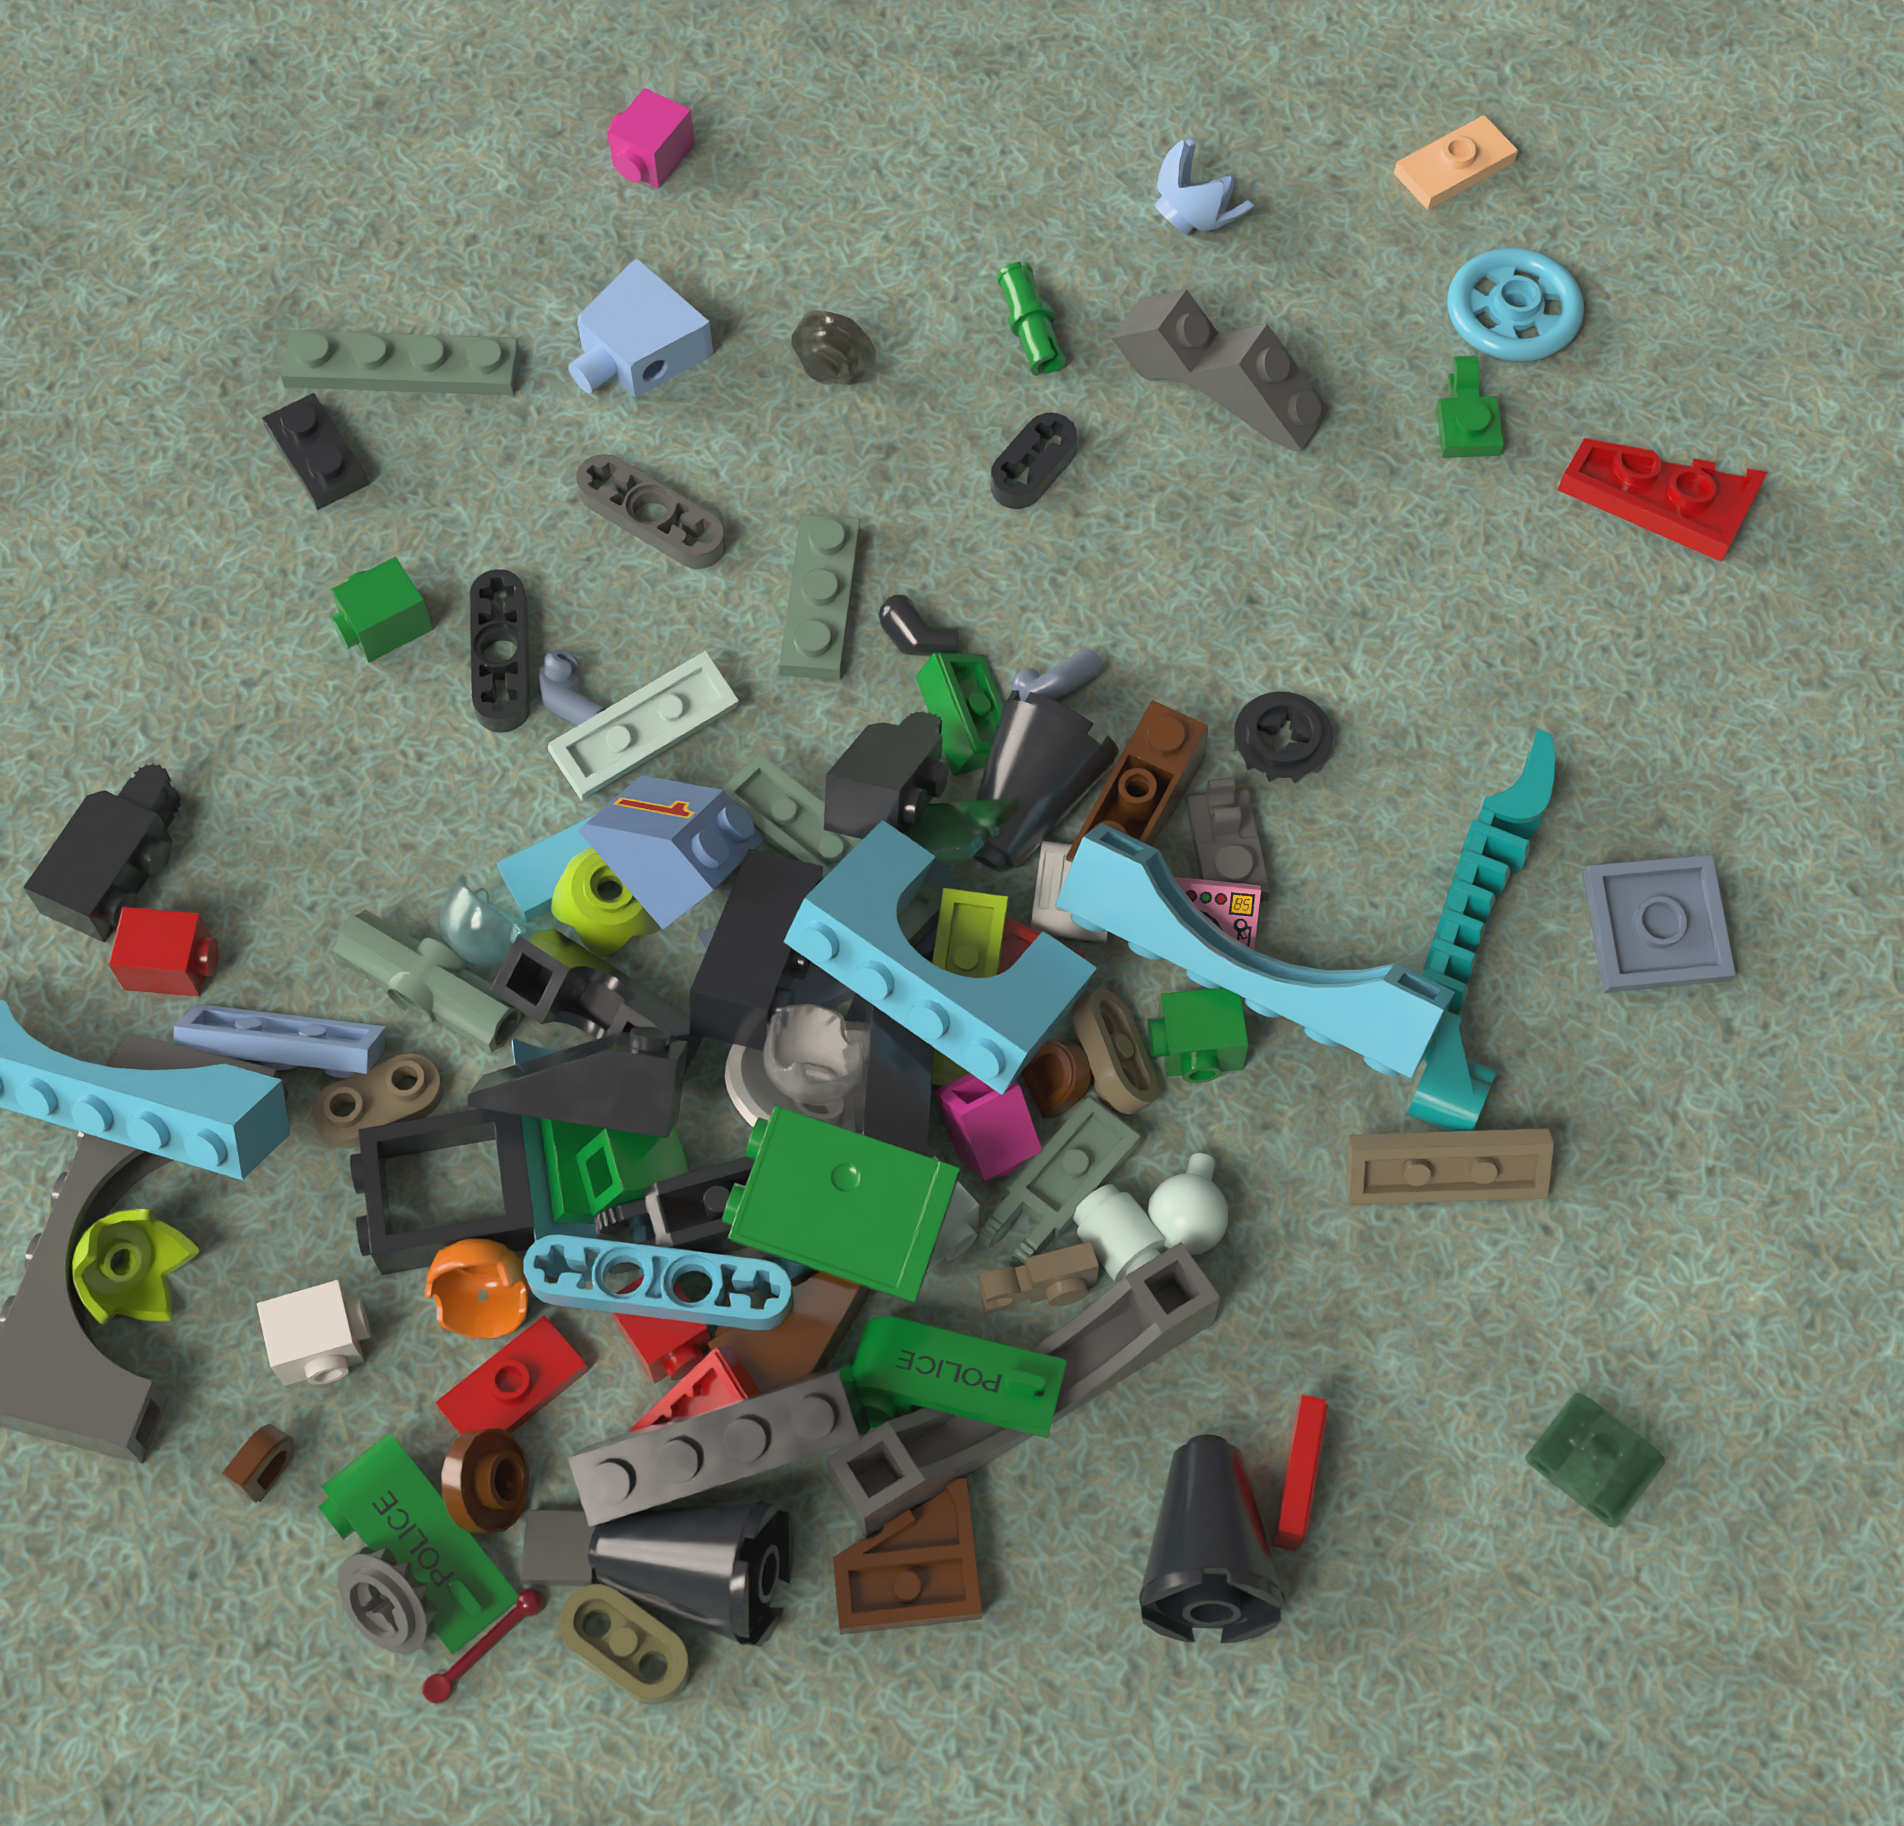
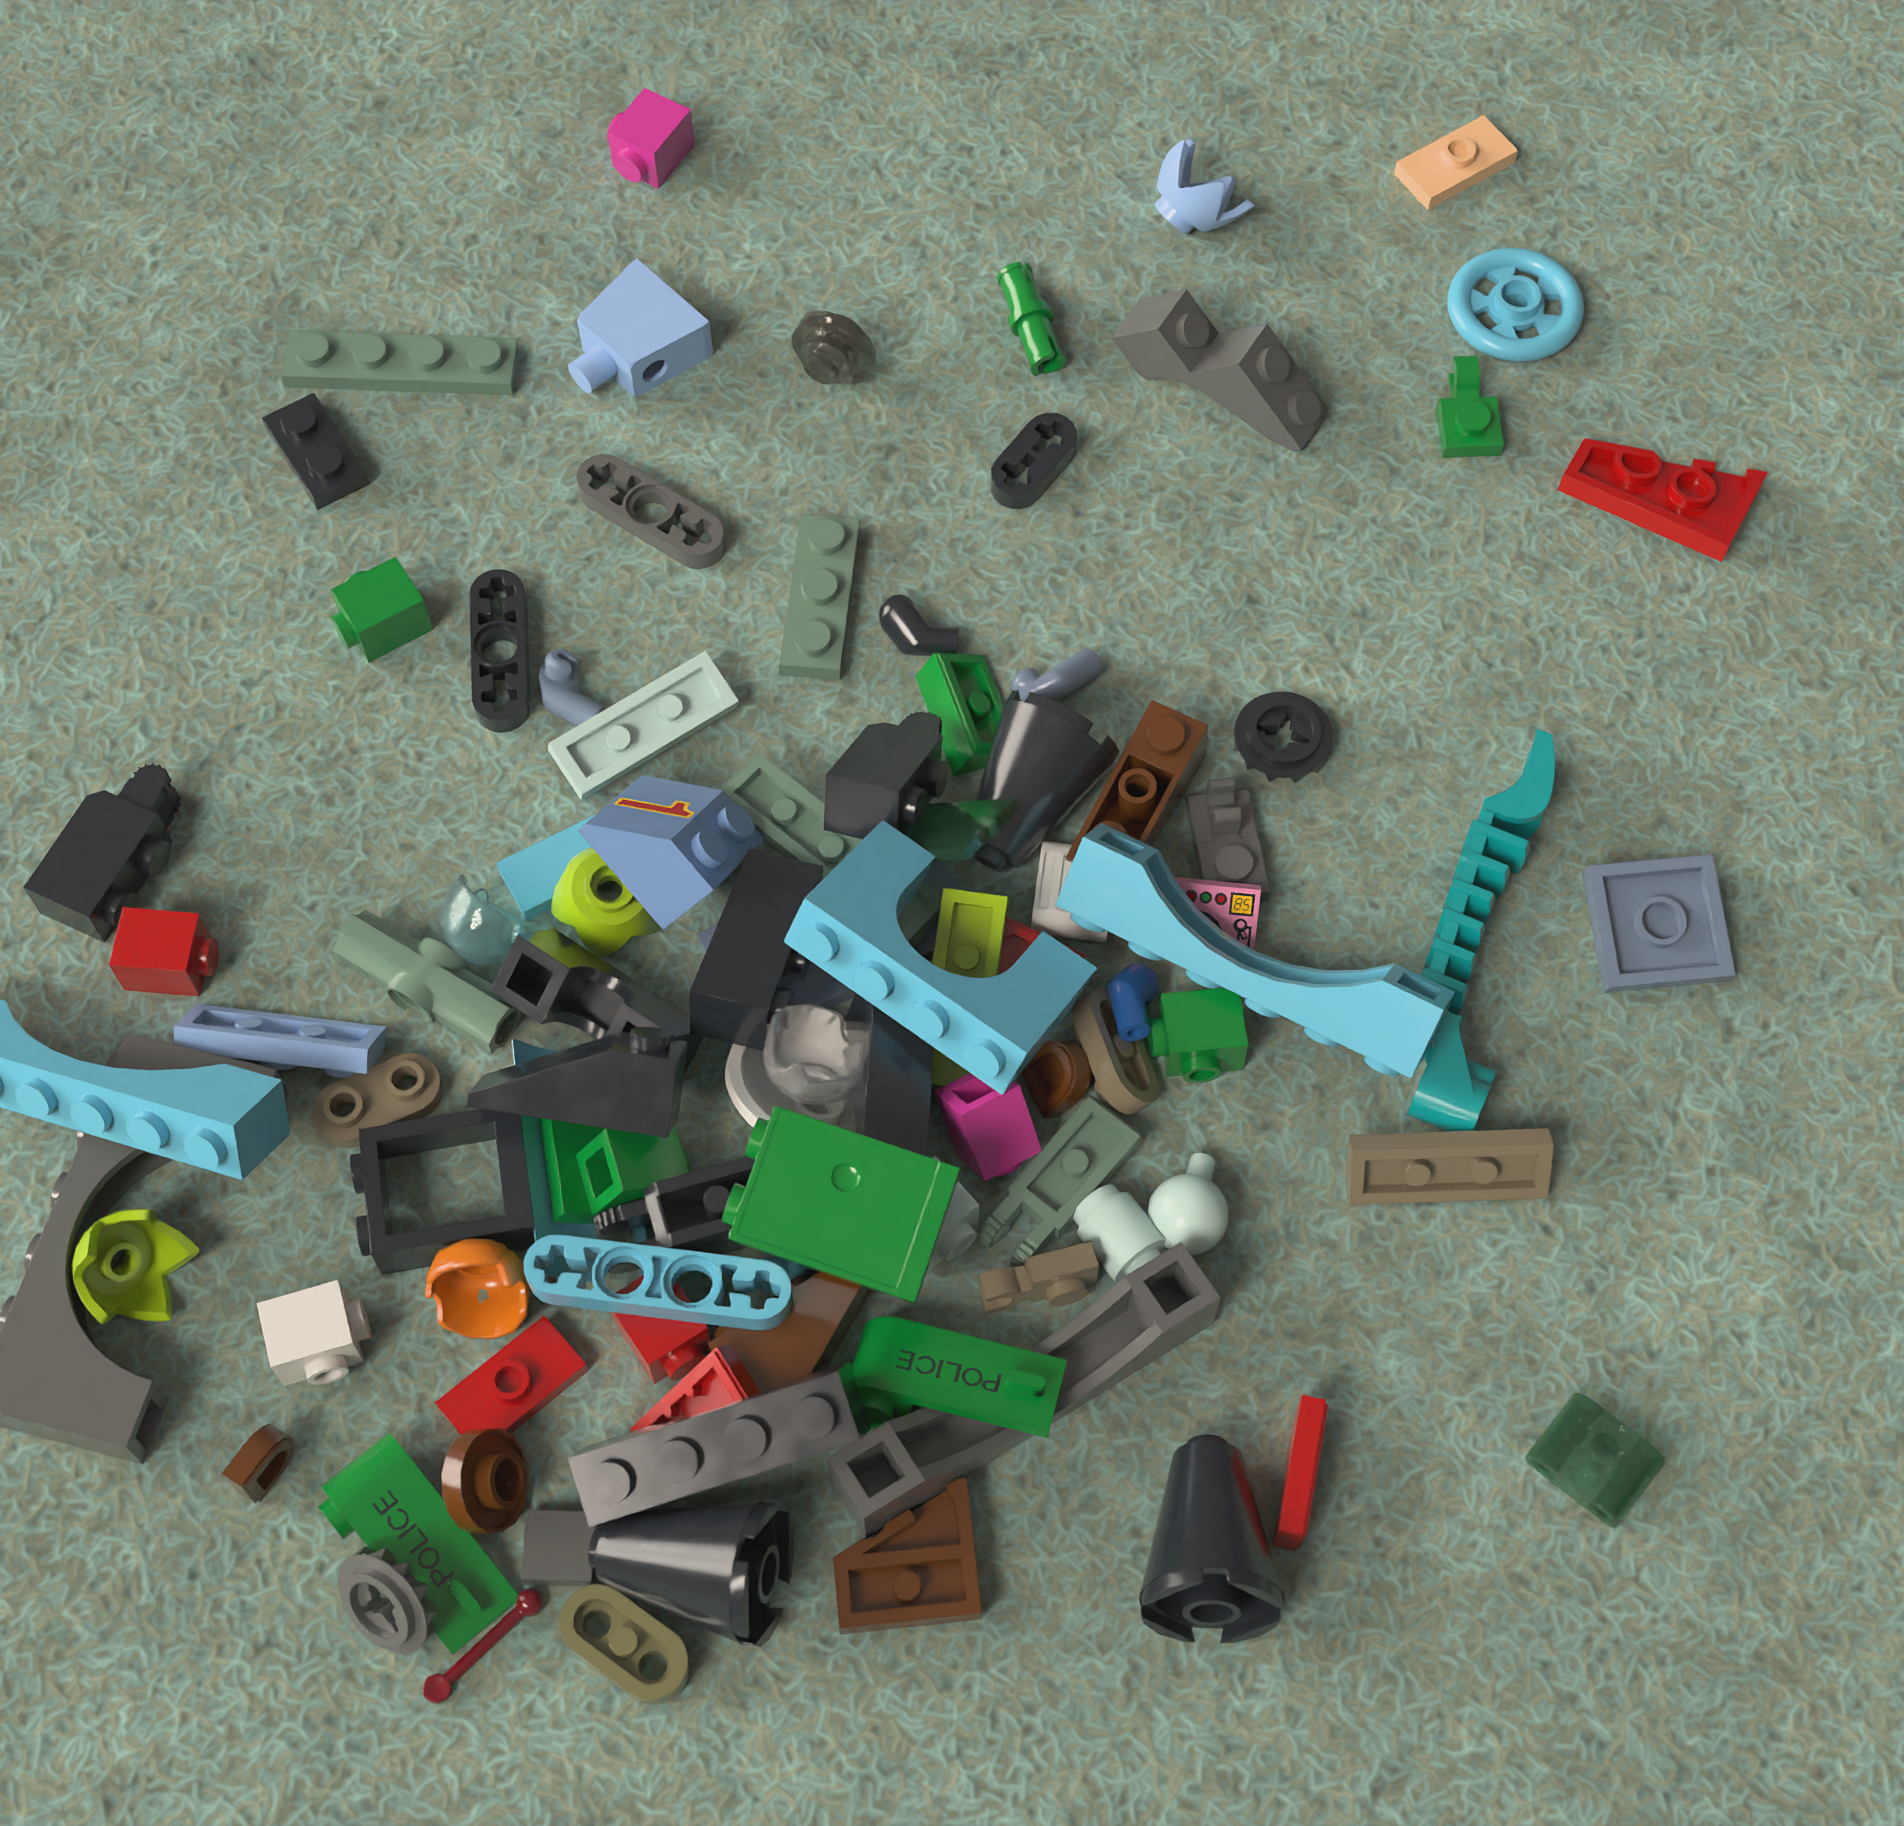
none -> blue arm [1107,964,1159,1041]

